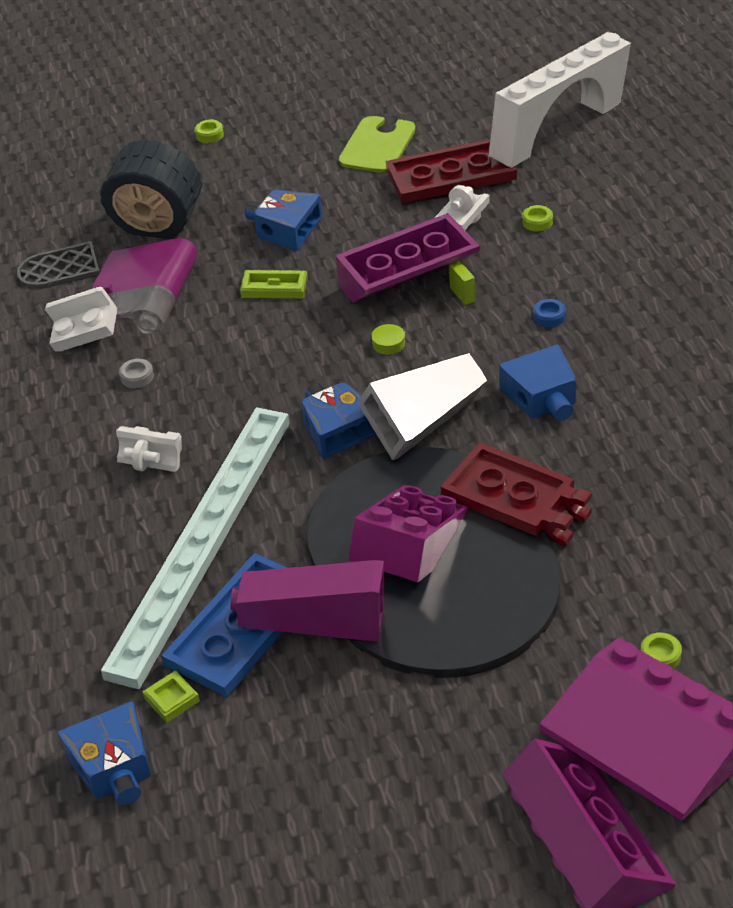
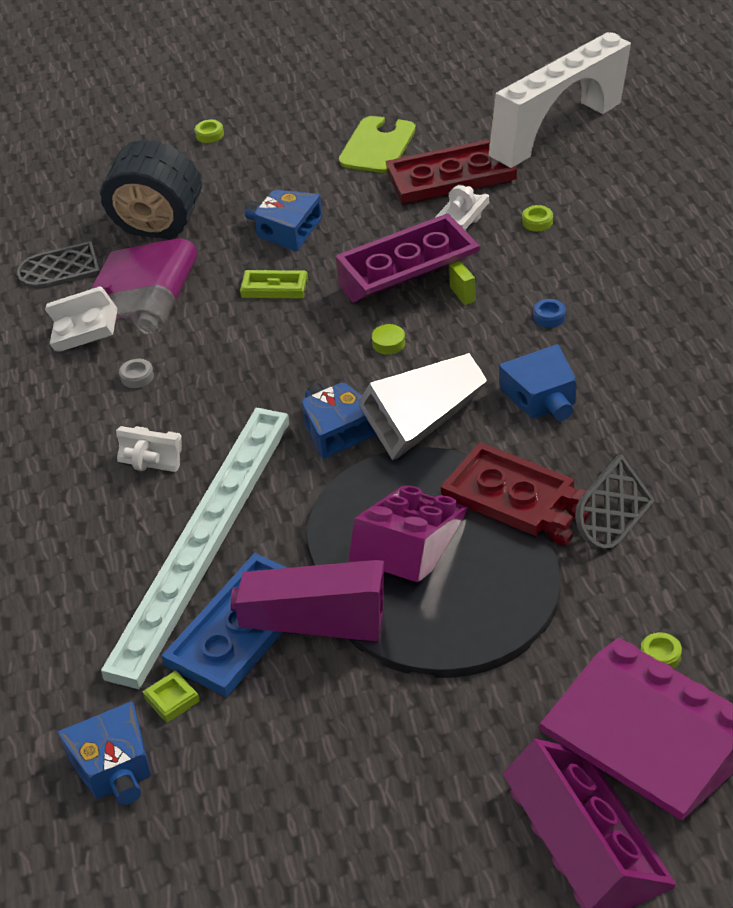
none -> dark grey window [575,454,655,549]

